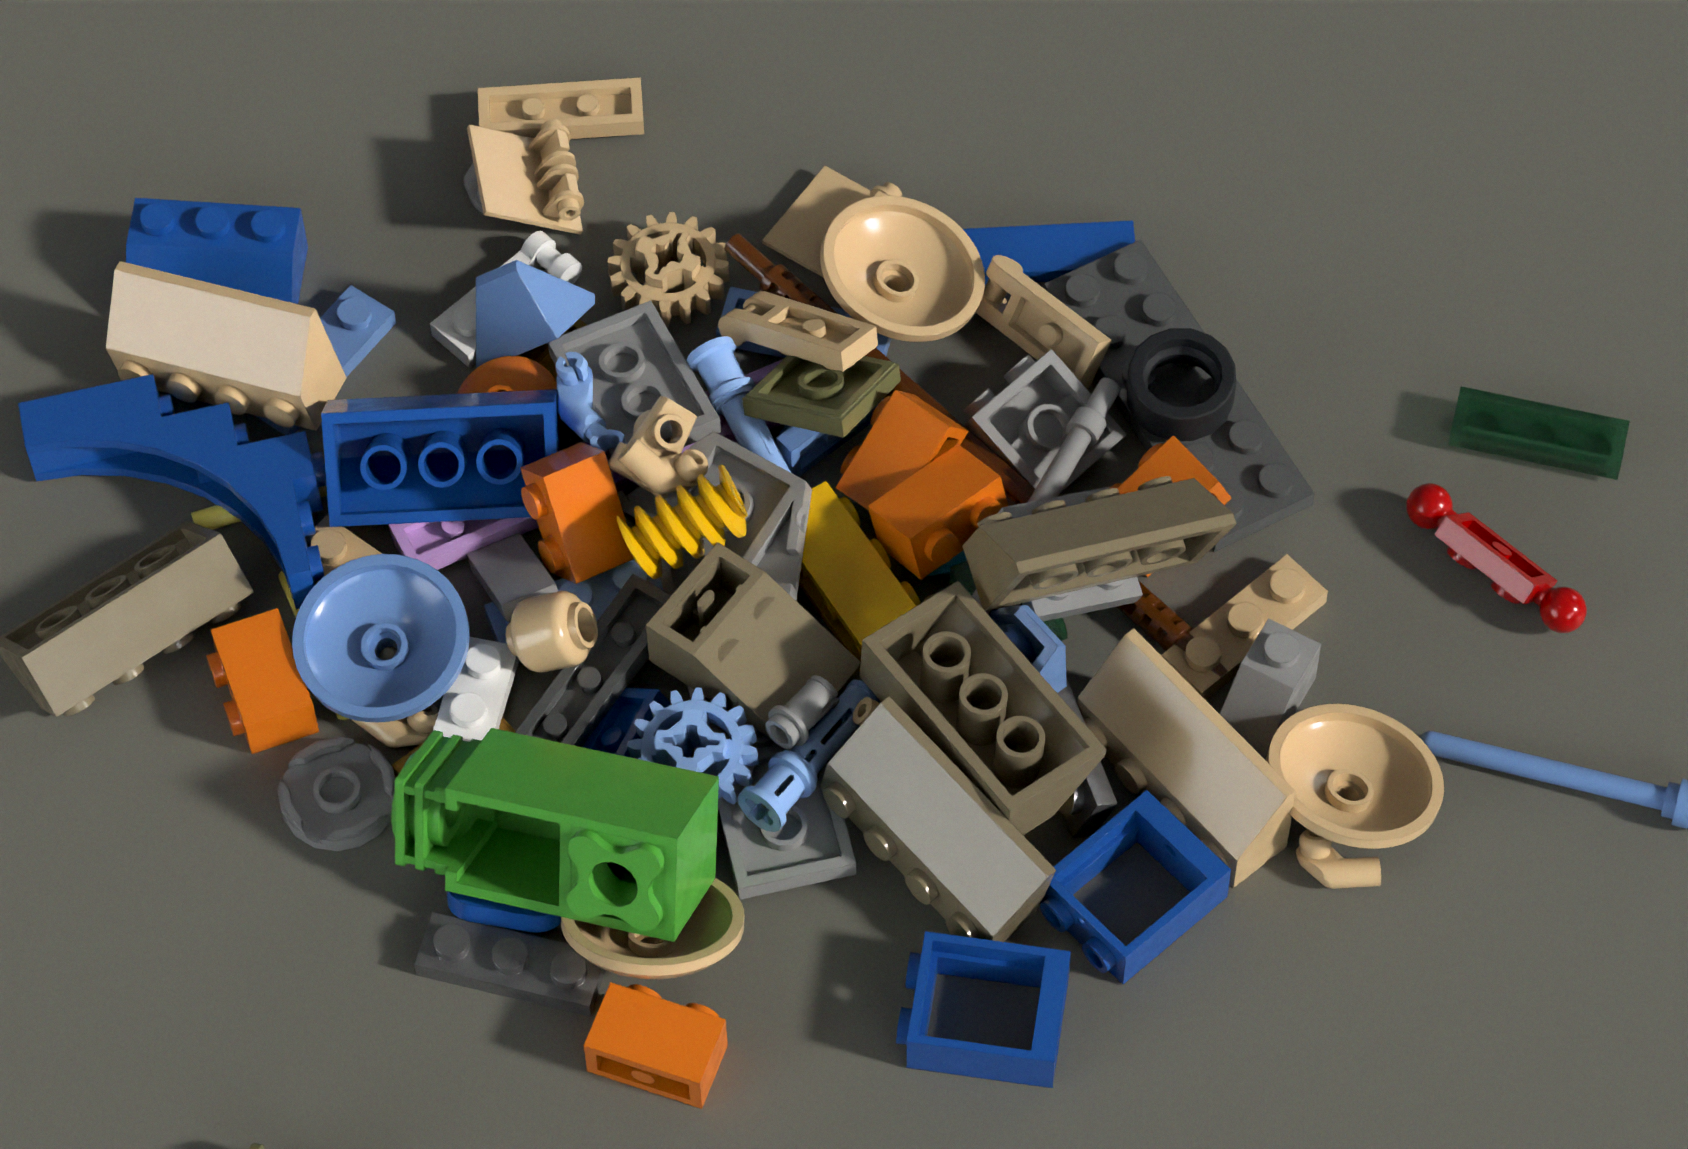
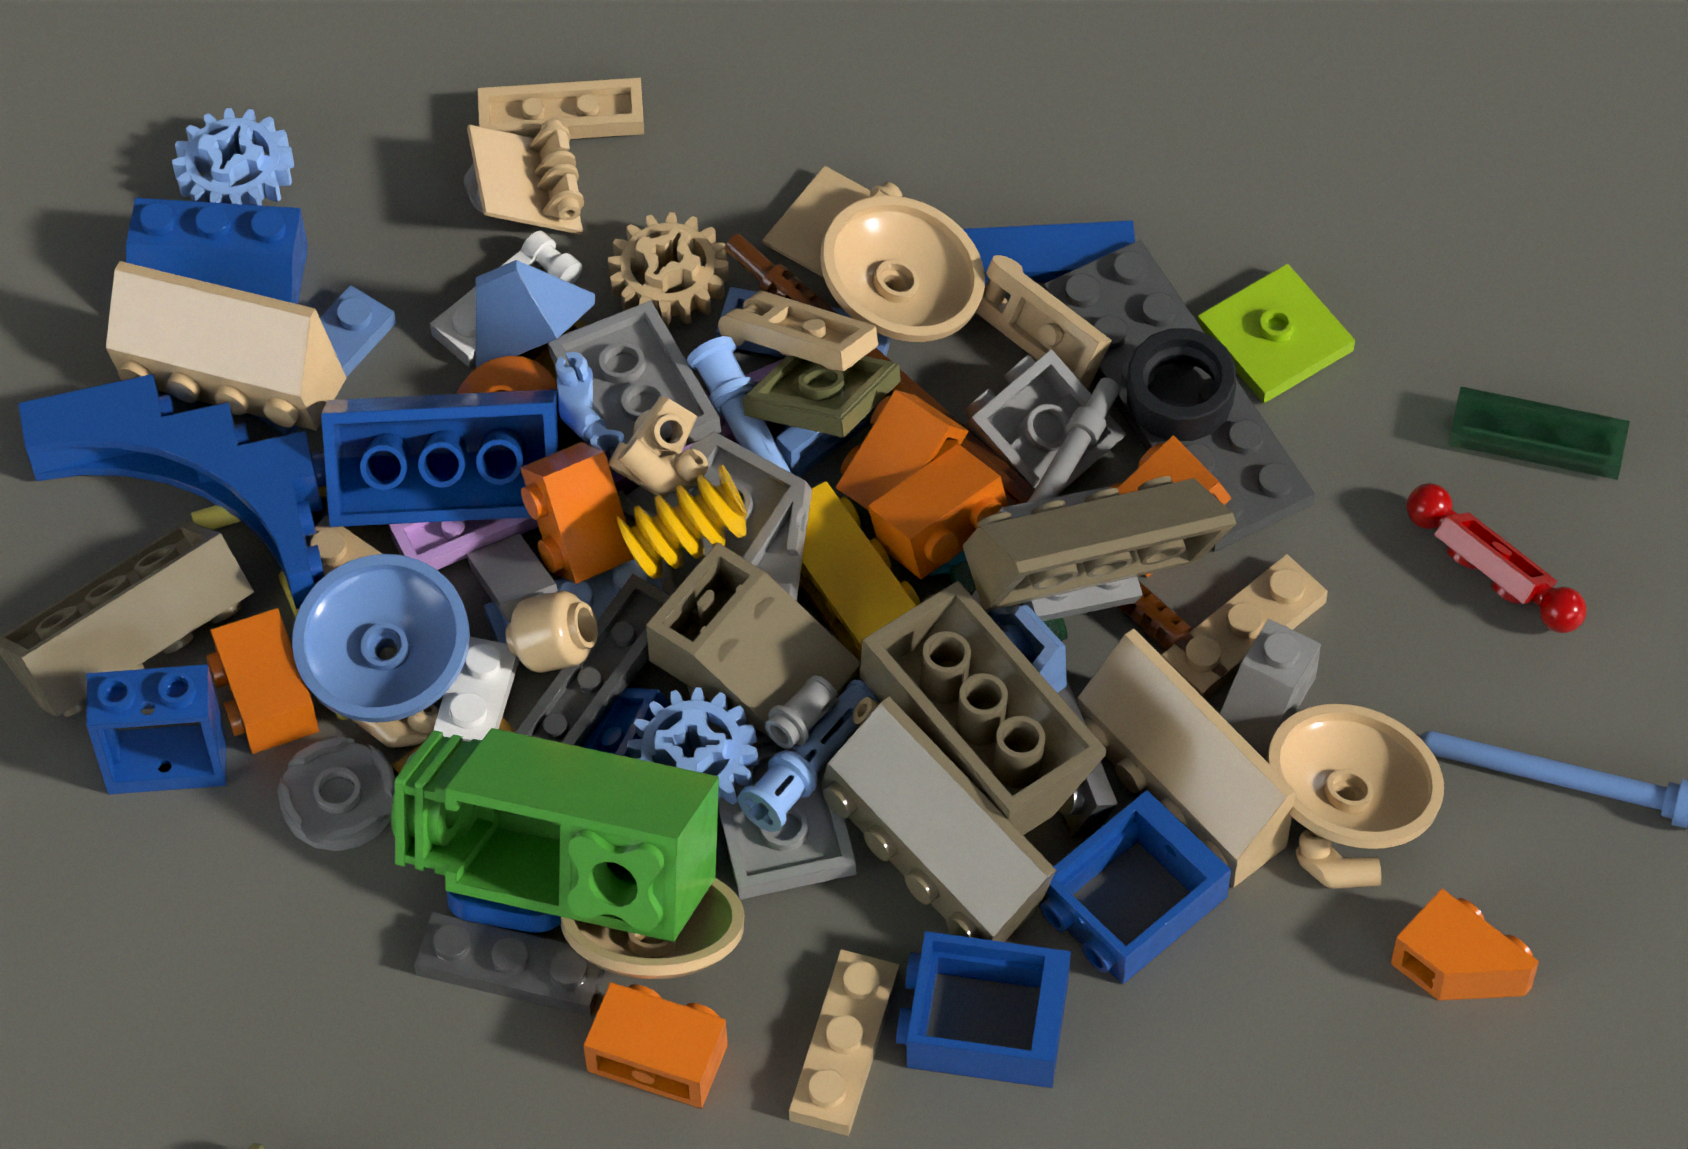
none -> blue window [86,664,227,795]
none -> light blue gear [172,108,295,206]
none -> tan plate [789,949,900,1136]
none -> lime plate [1197,263,1355,404]
none -> orange slope [1391,888,1539,1001]

